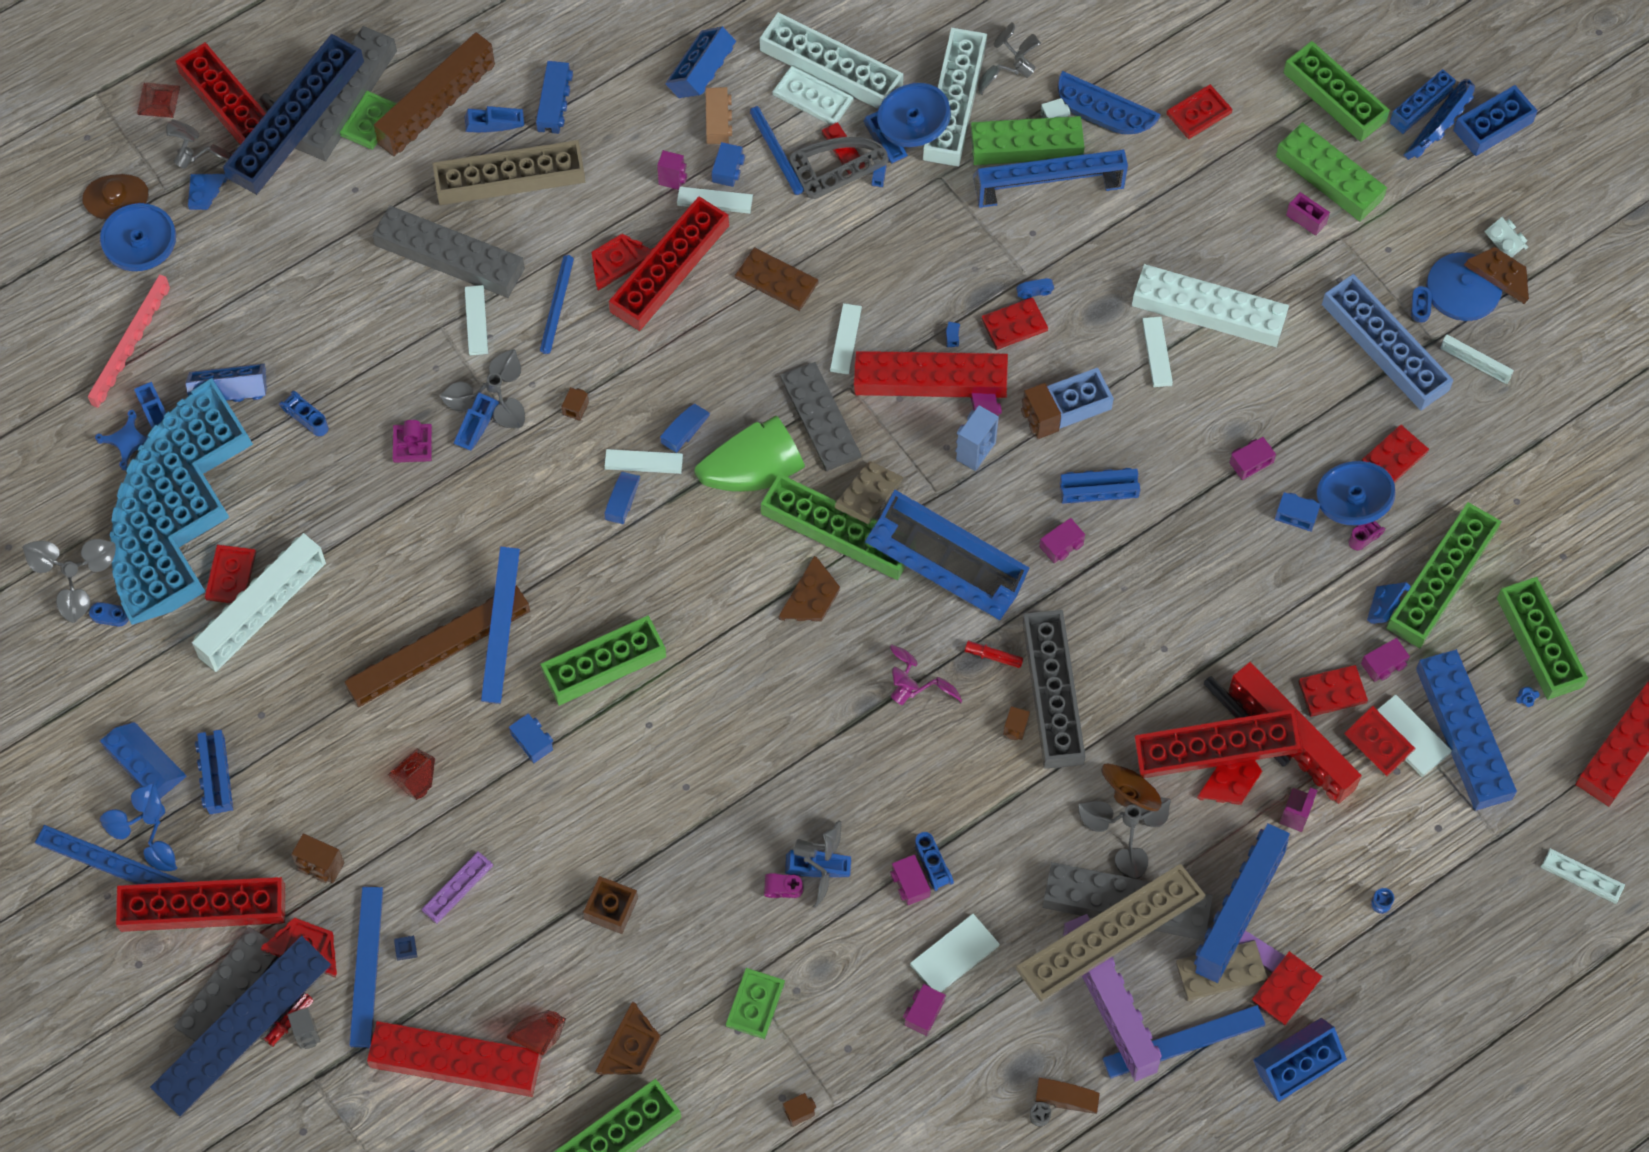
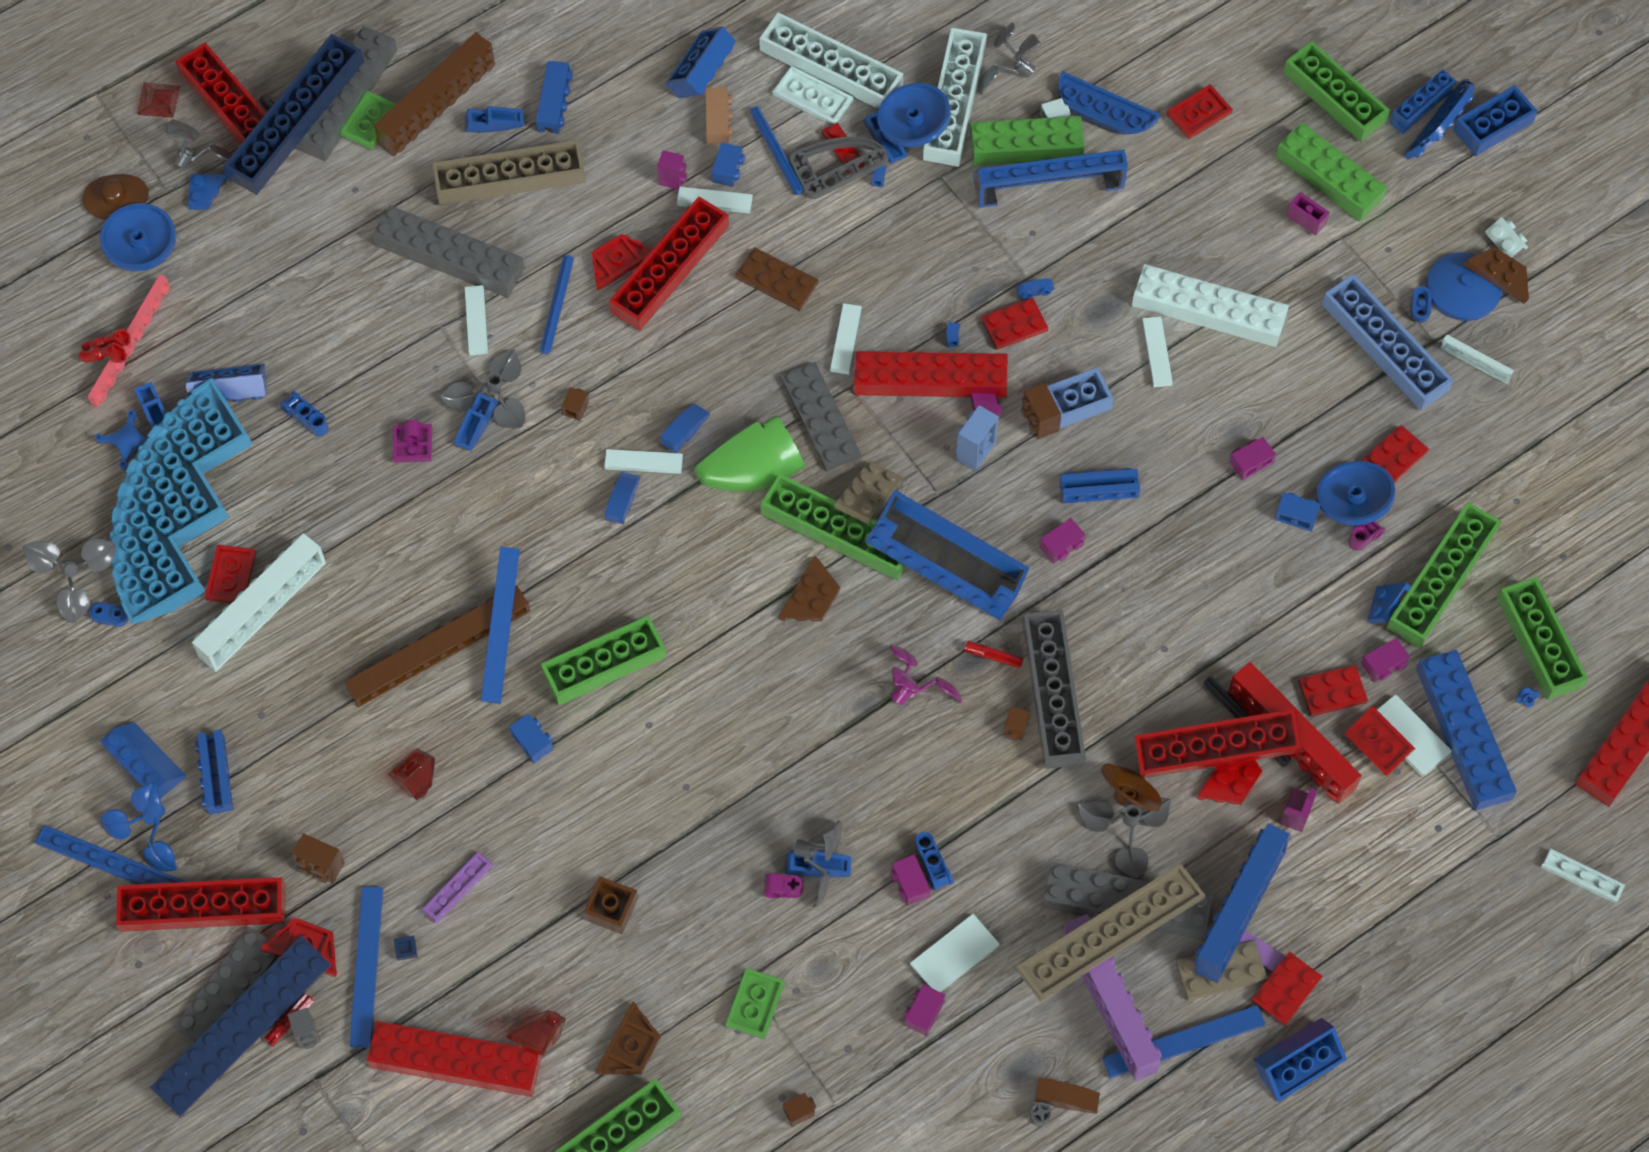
blue wheel [1371,888,1394,914] -> none
none -> red piece [78,329,131,363]

